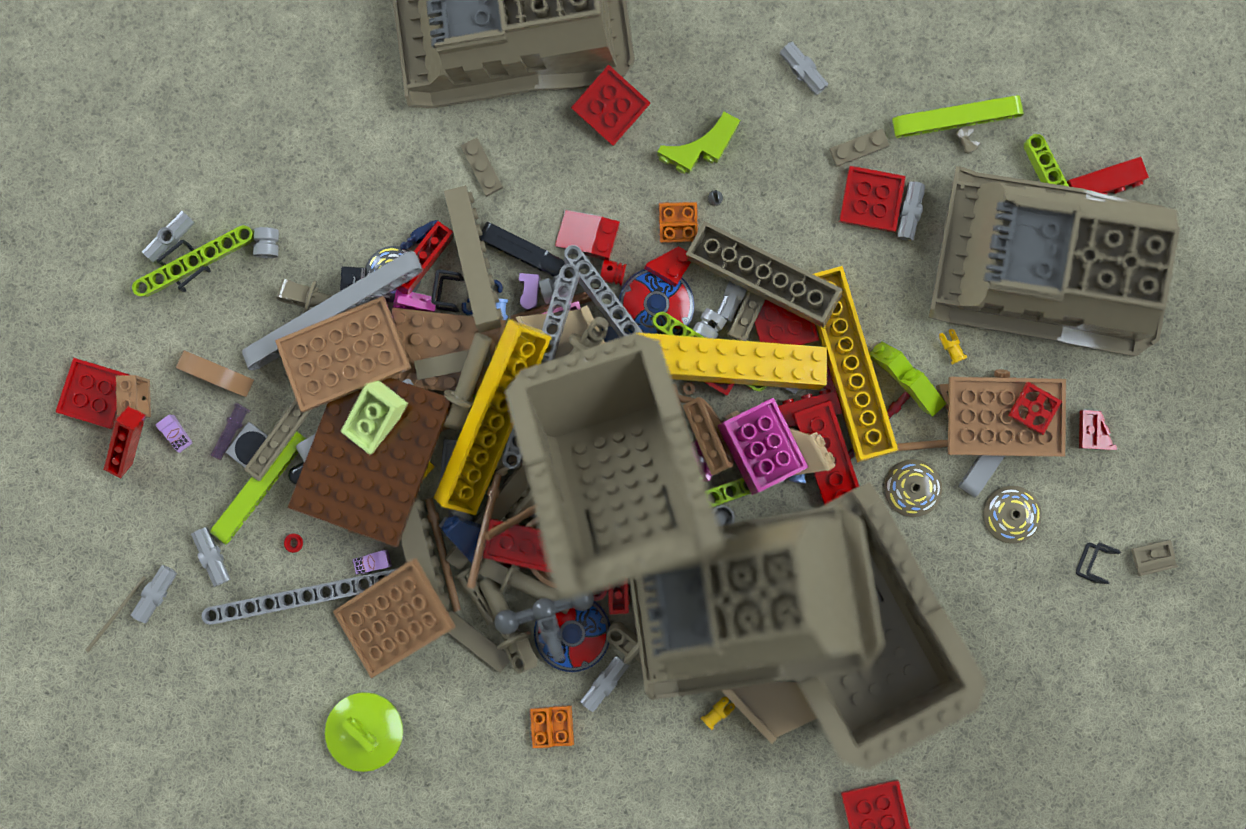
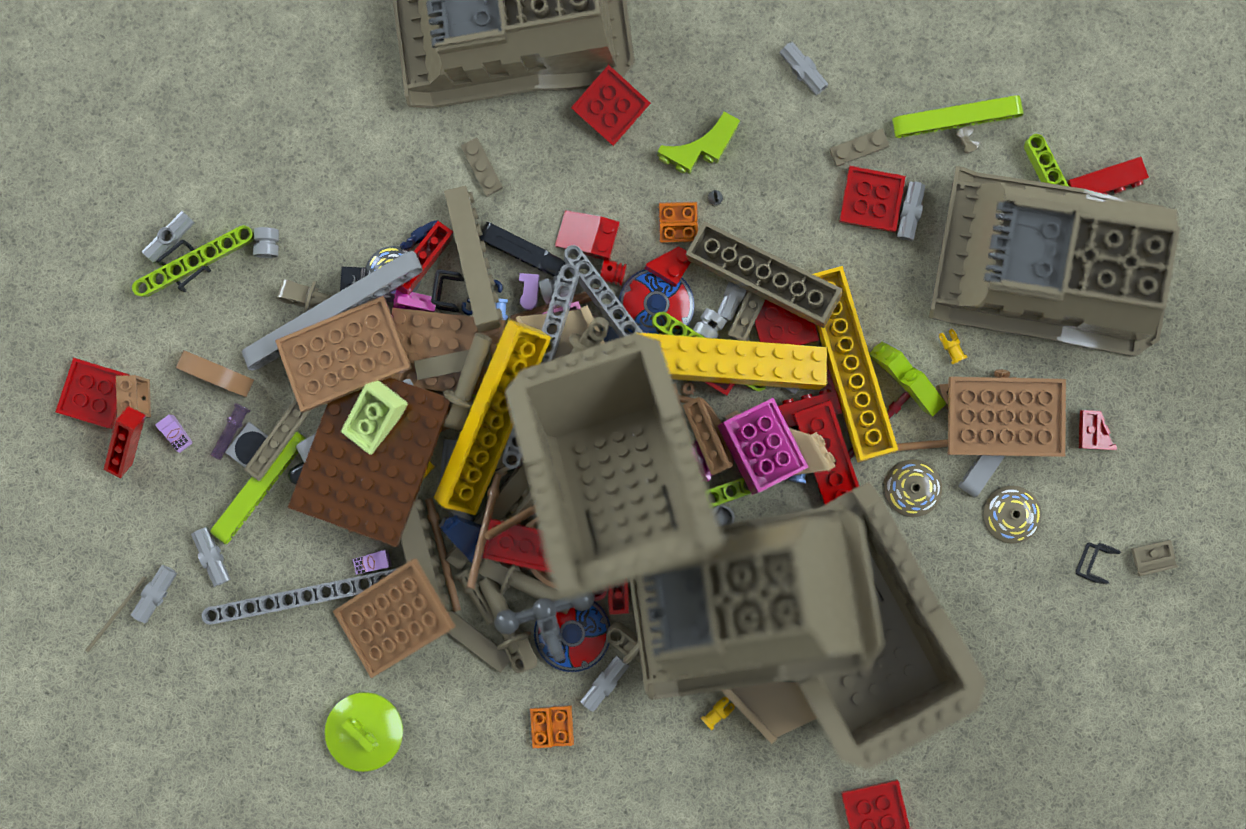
red plate [284,533,303,553] -> none
red piece [1008,382,1062,435] -> none

